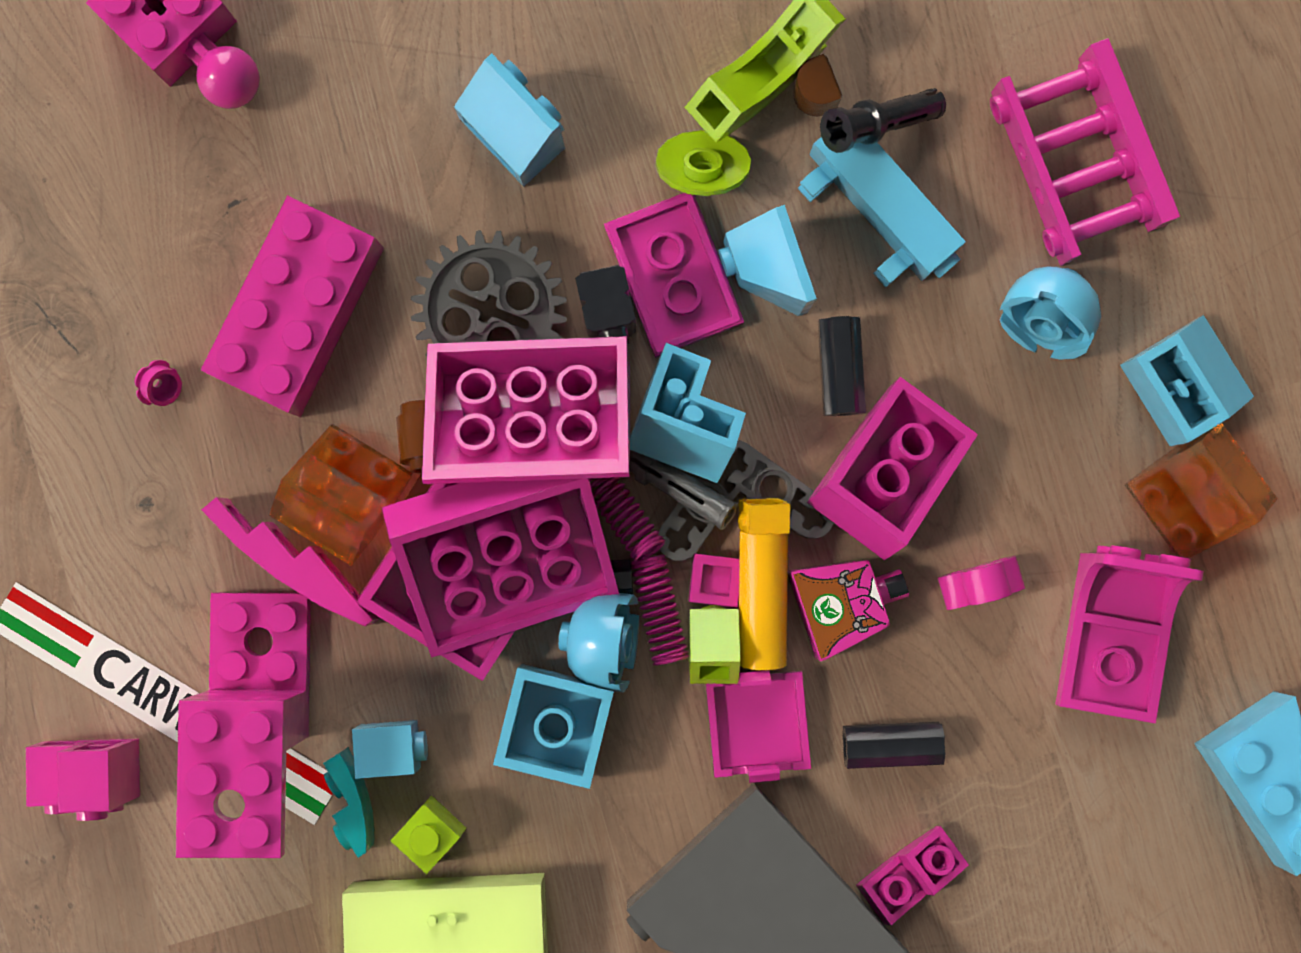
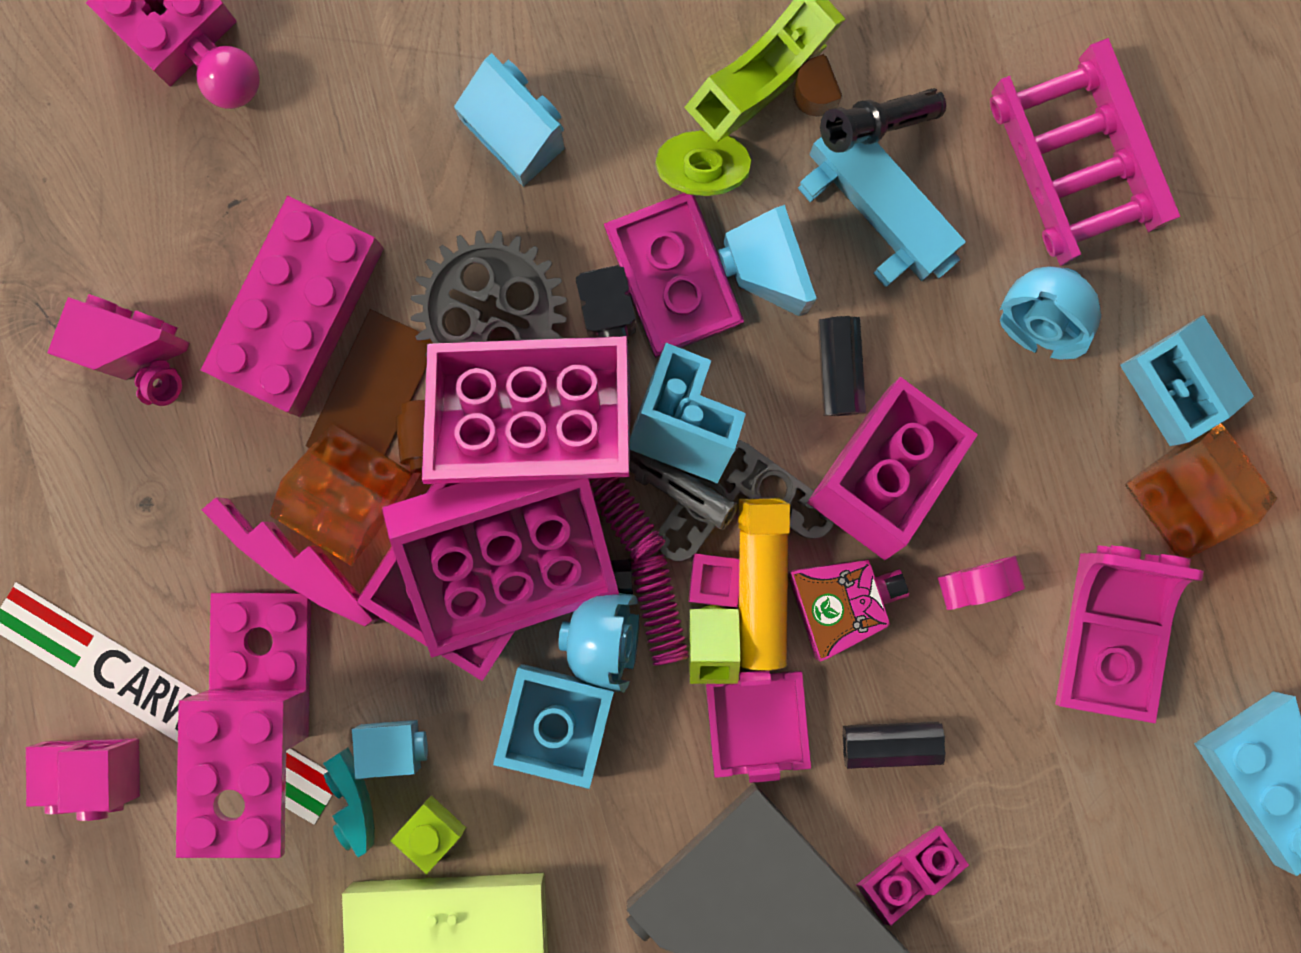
none -> dark pink slope [47,294,190,380]
none -> reddish brown piece [305,309,433,478]

